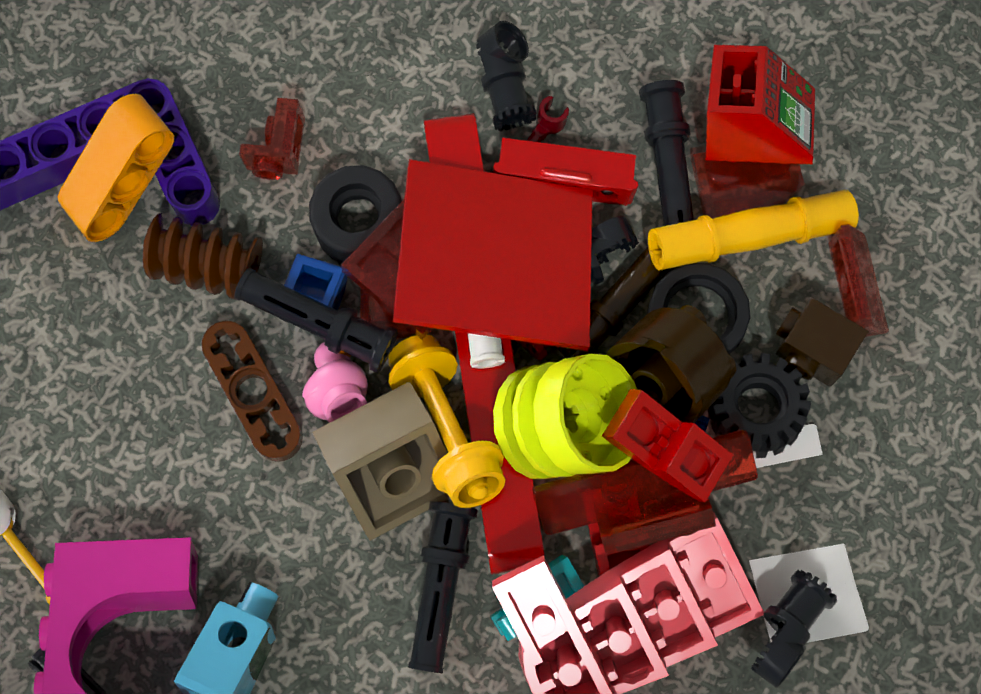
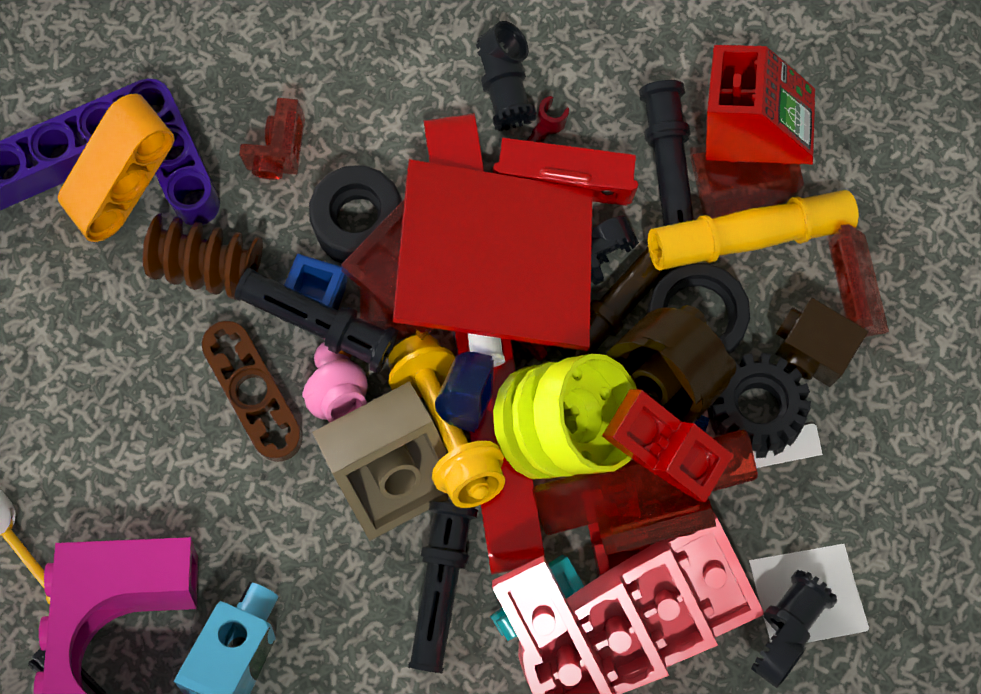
none -> clear blue brick [435,352,494,433]

